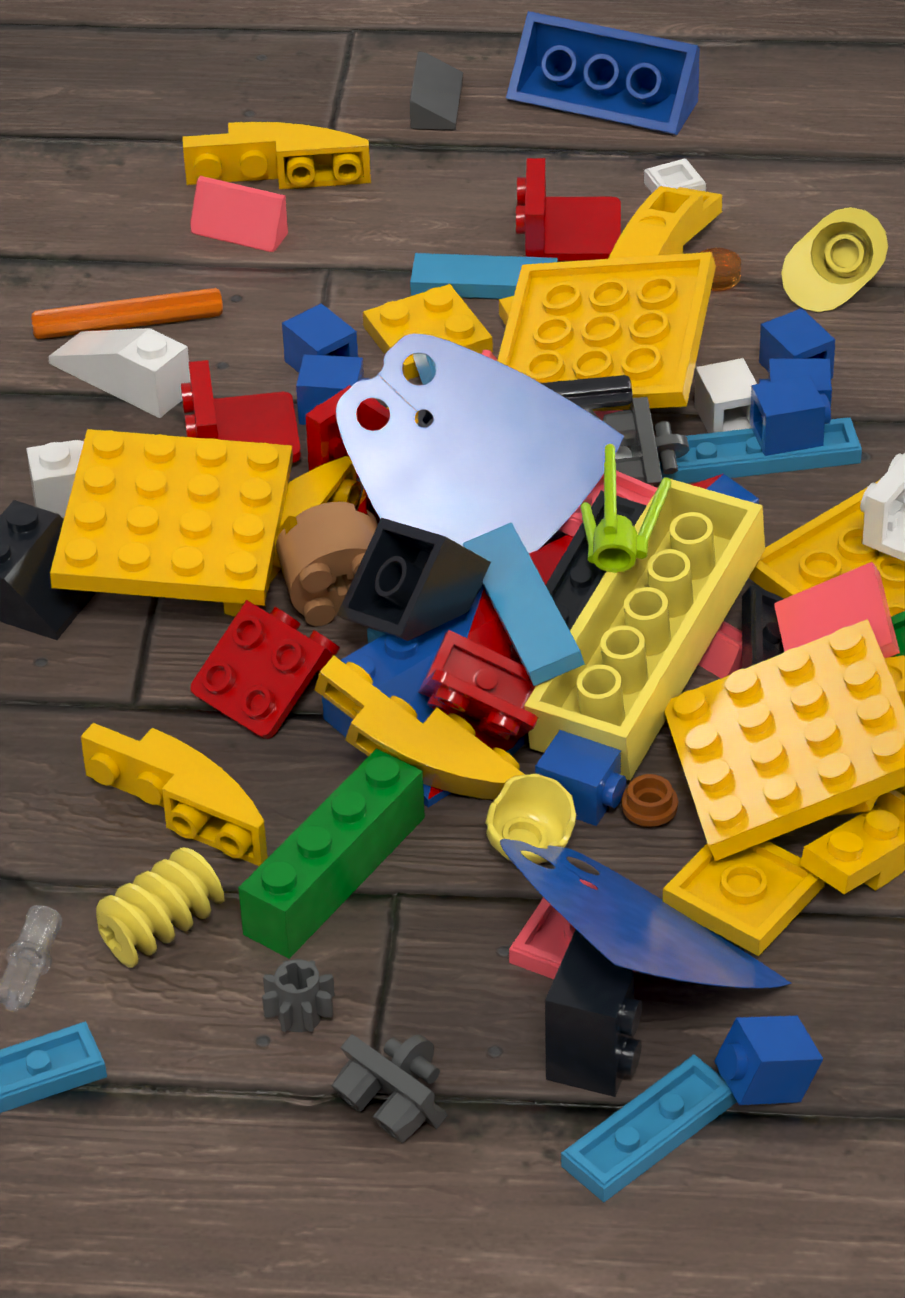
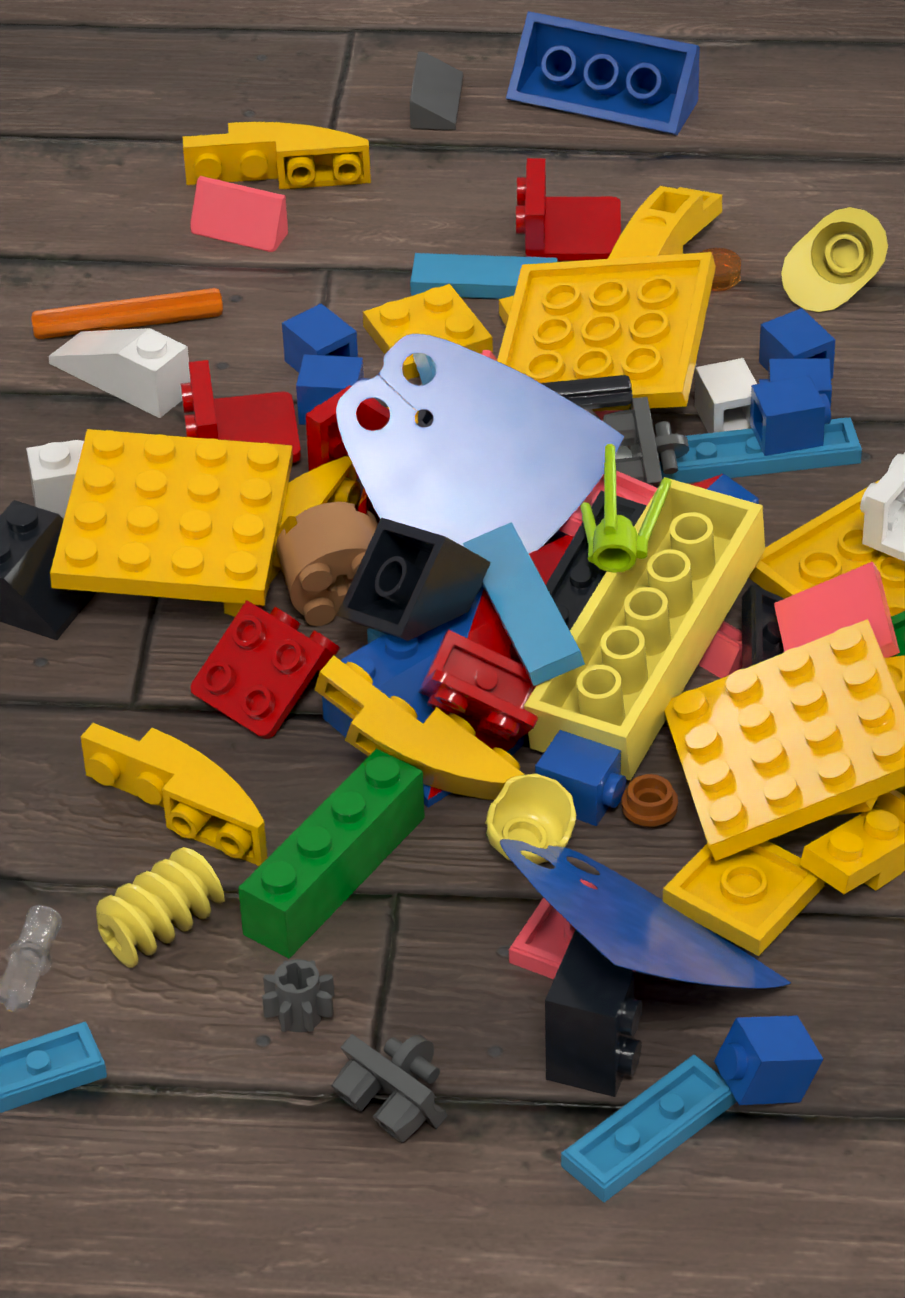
white tile [644,158,706,193] -> none

